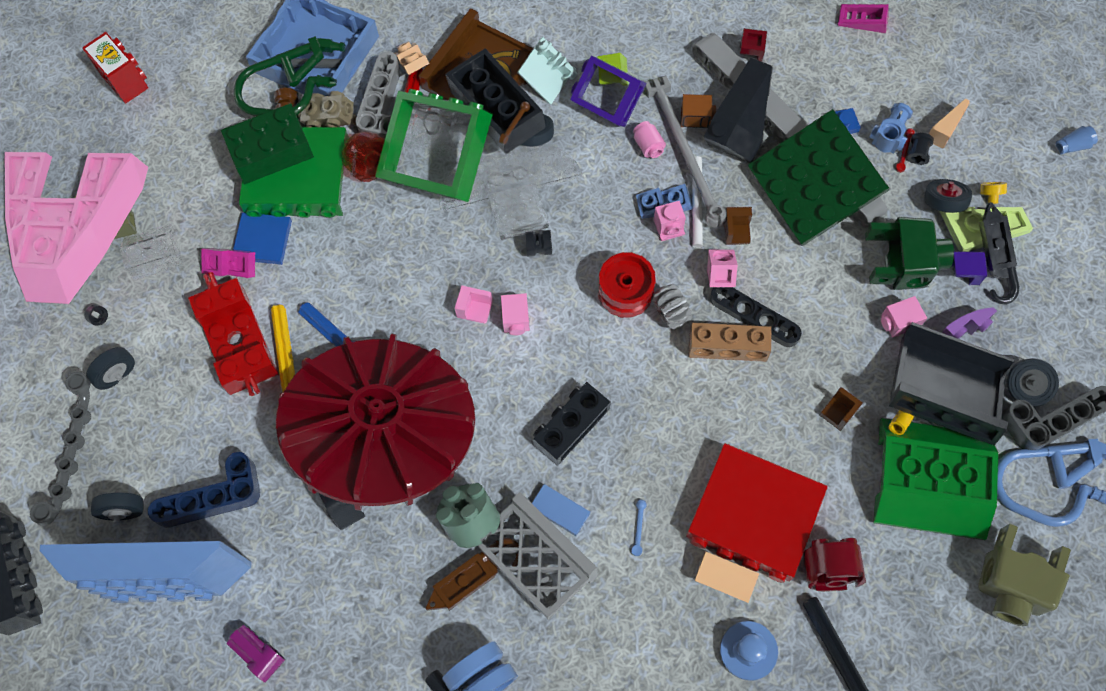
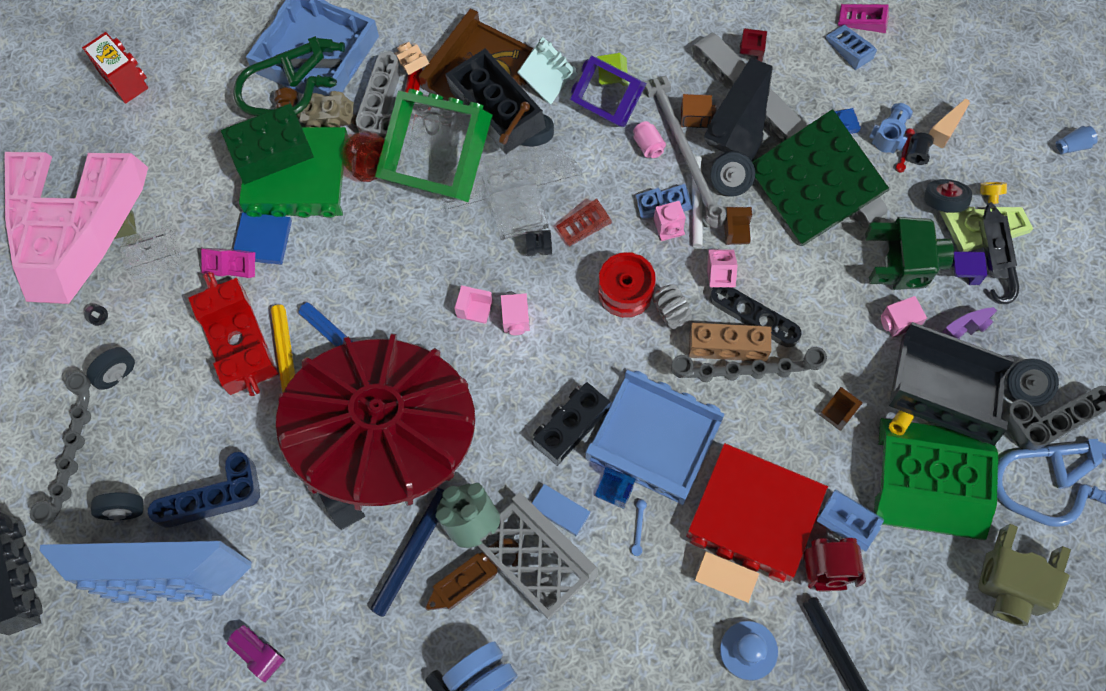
none -> dark blue axle [370,487,445,617]
none -> clear red slope [556,199,613,247]
none -> medium blue panel [585,370,725,505]
none -> clear blue panel [595,467,636,509]
none -> dark grey bar [671,347,827,382]
none -> black wheel [710,151,755,197]
none -> medium blue hinge [817,489,884,552]
none -> medium blue slope [825,25,877,70]

